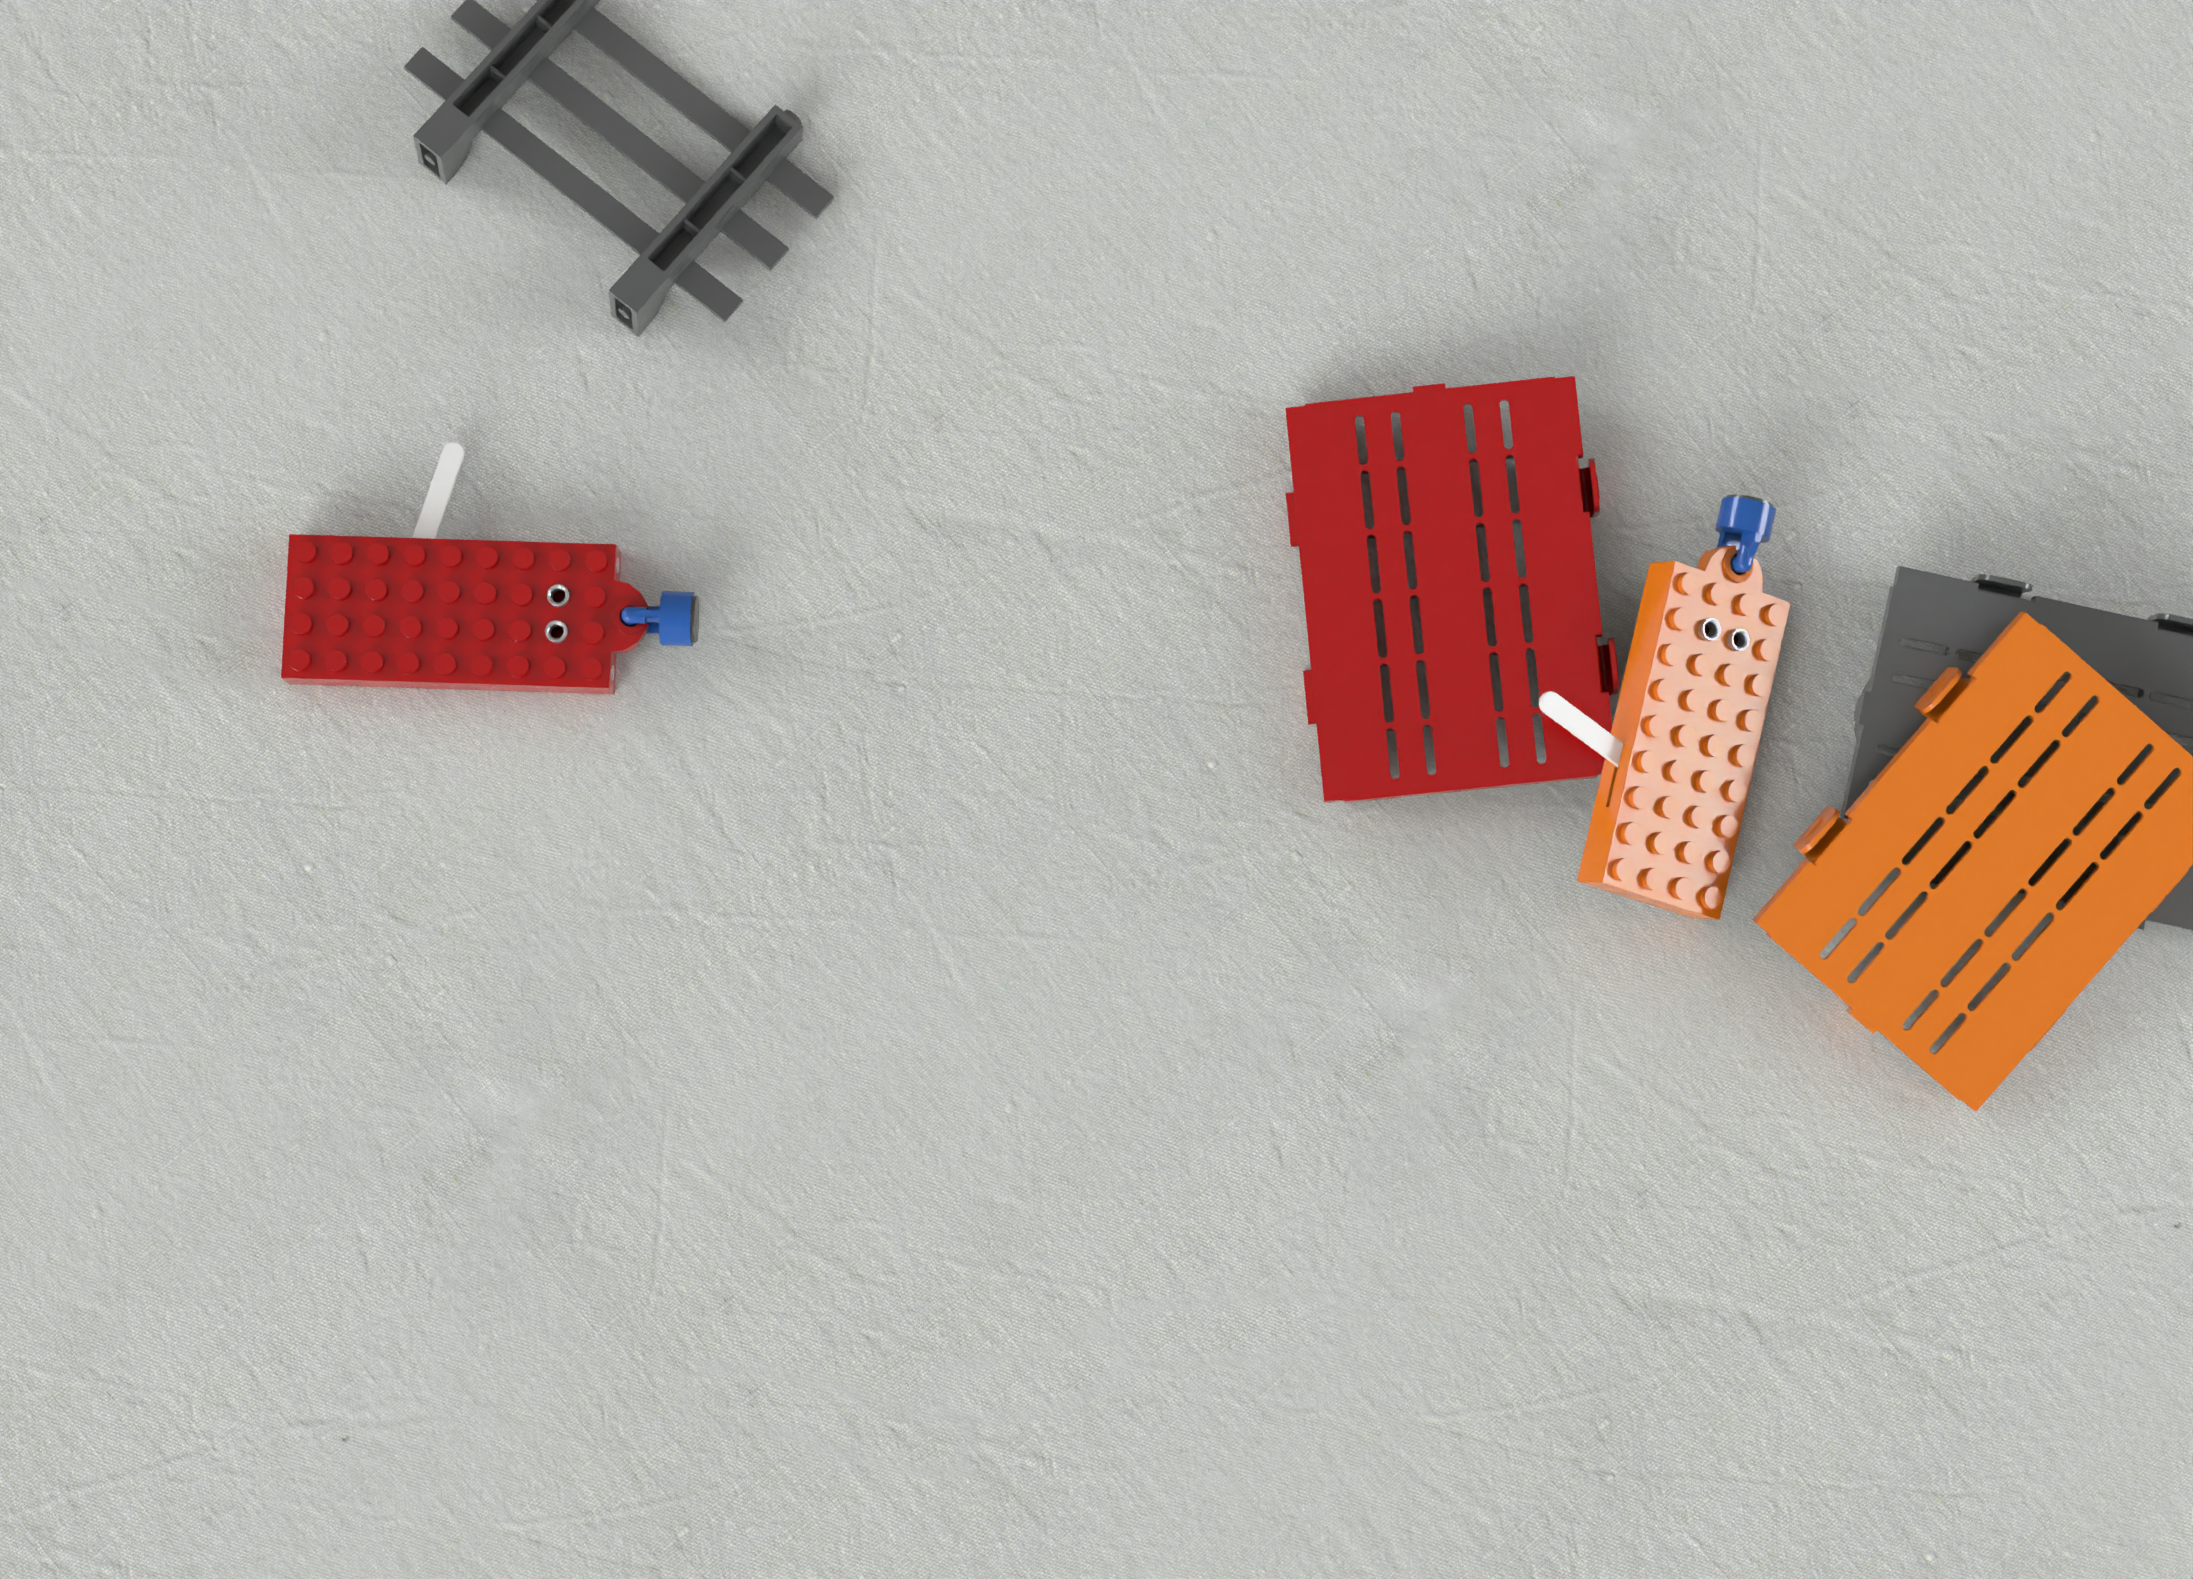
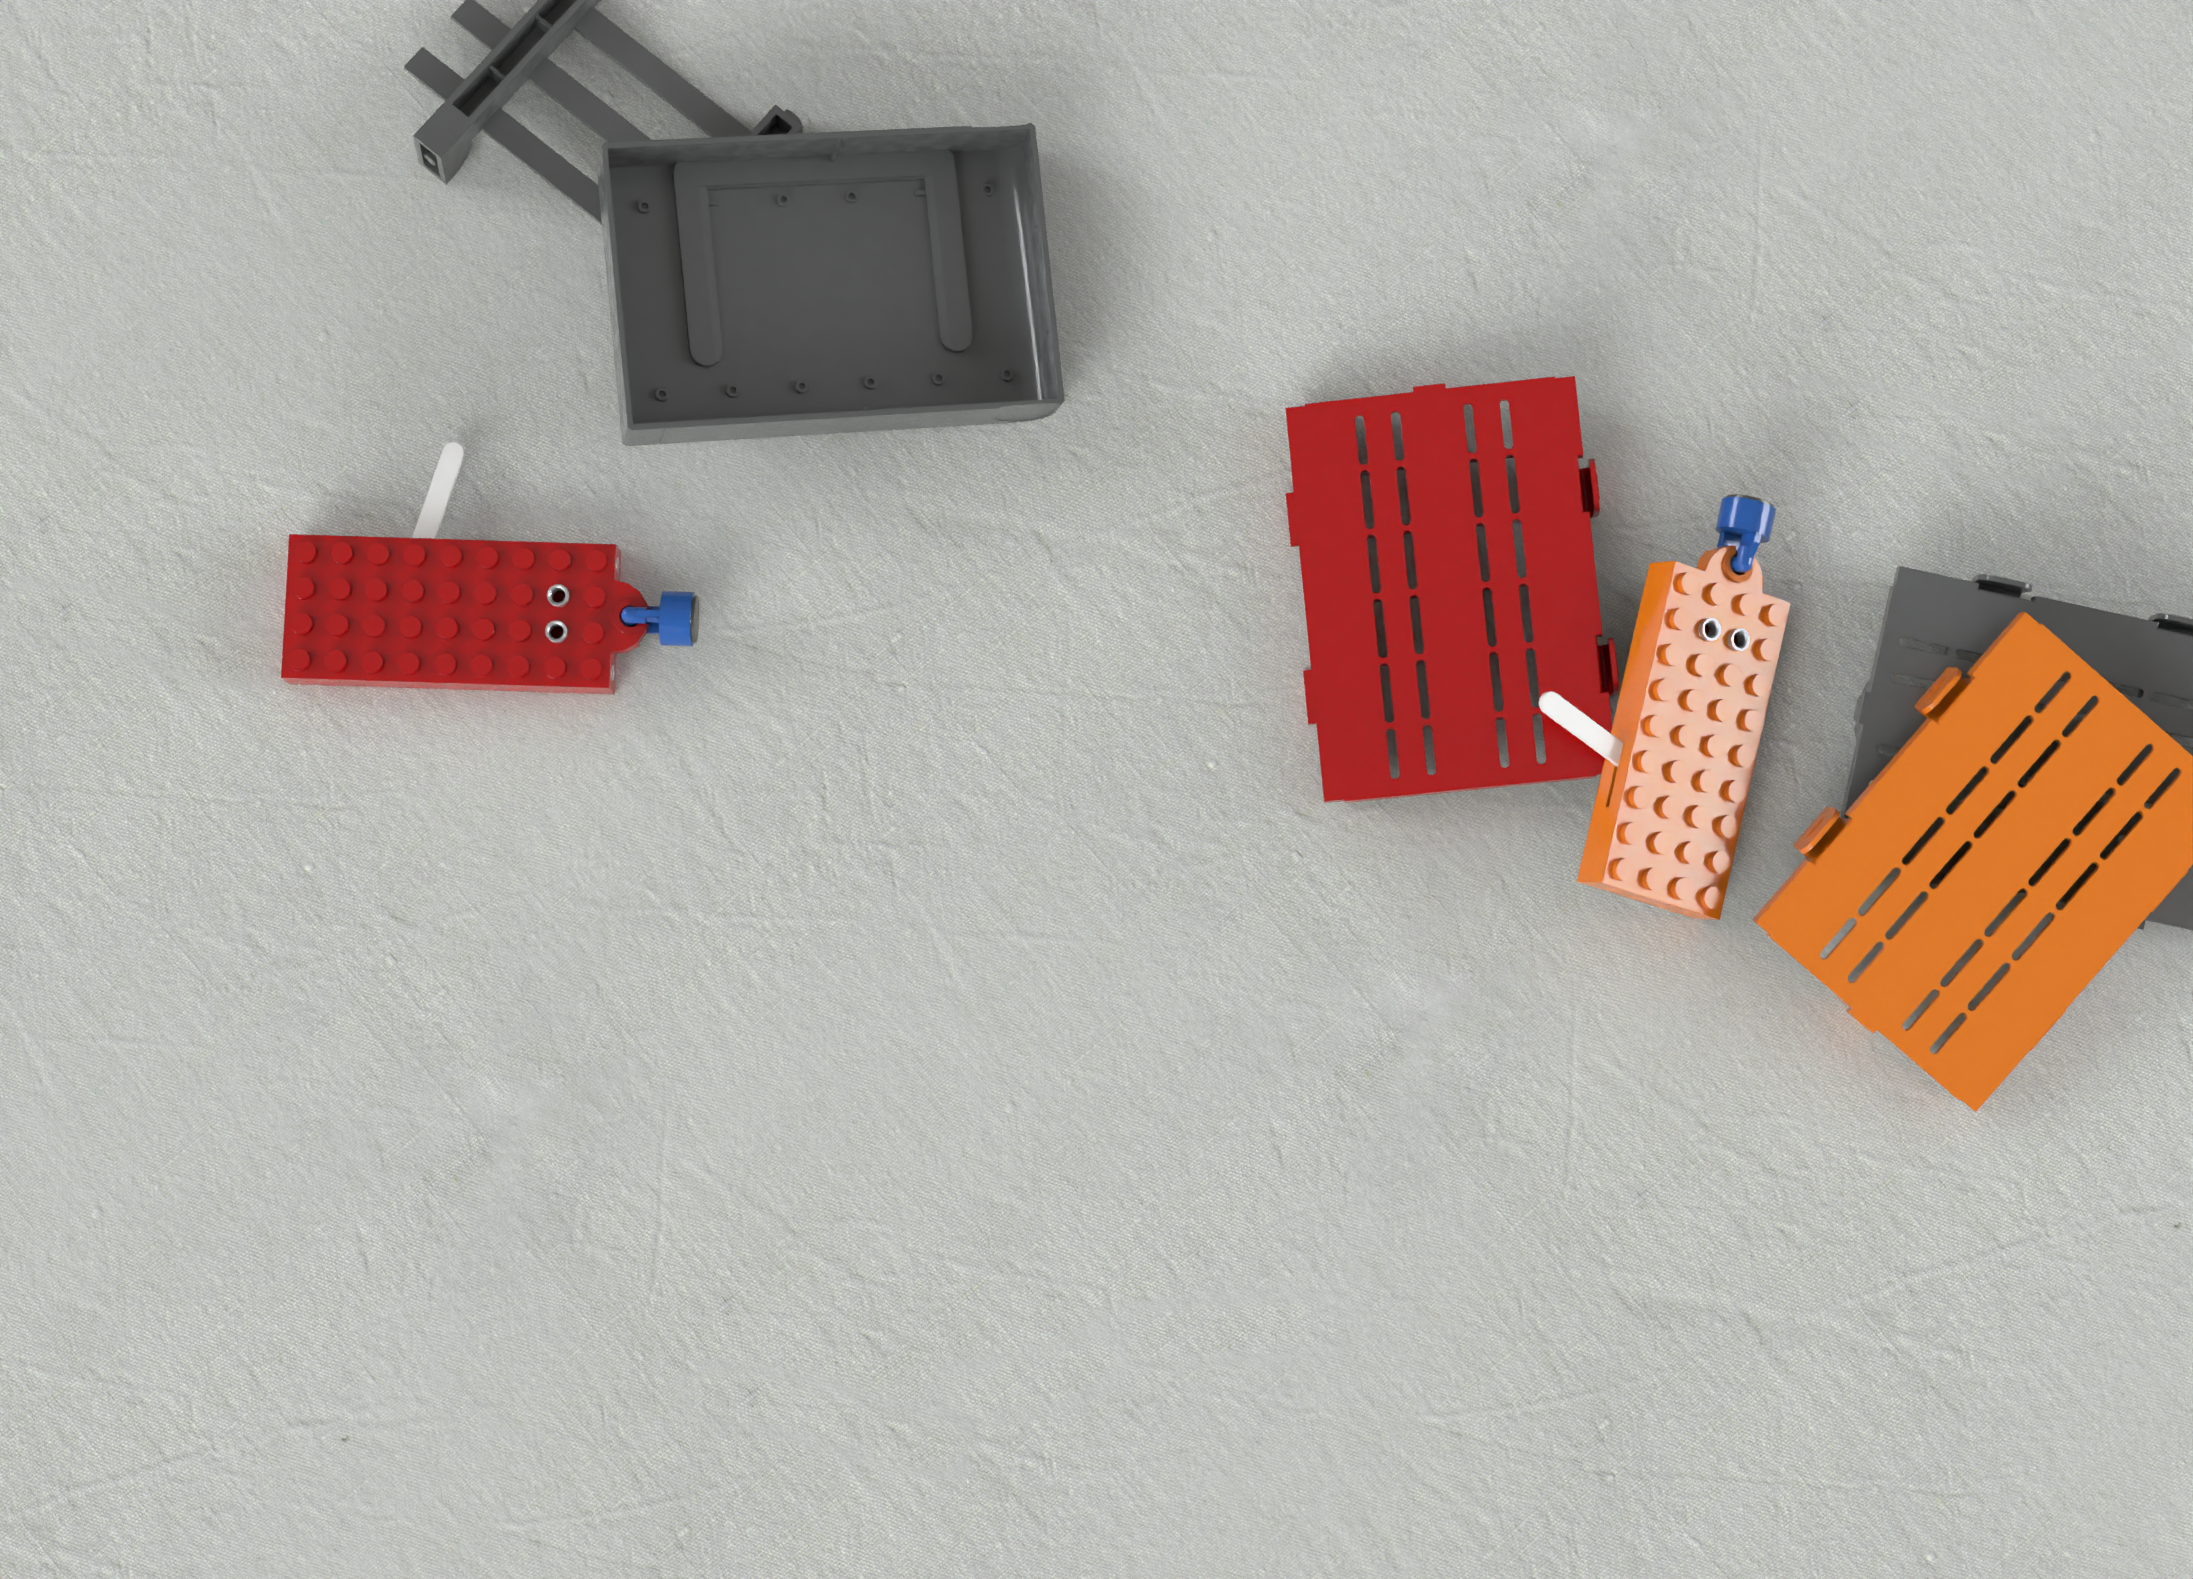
none -> dark grey piece [597,123,1065,446]

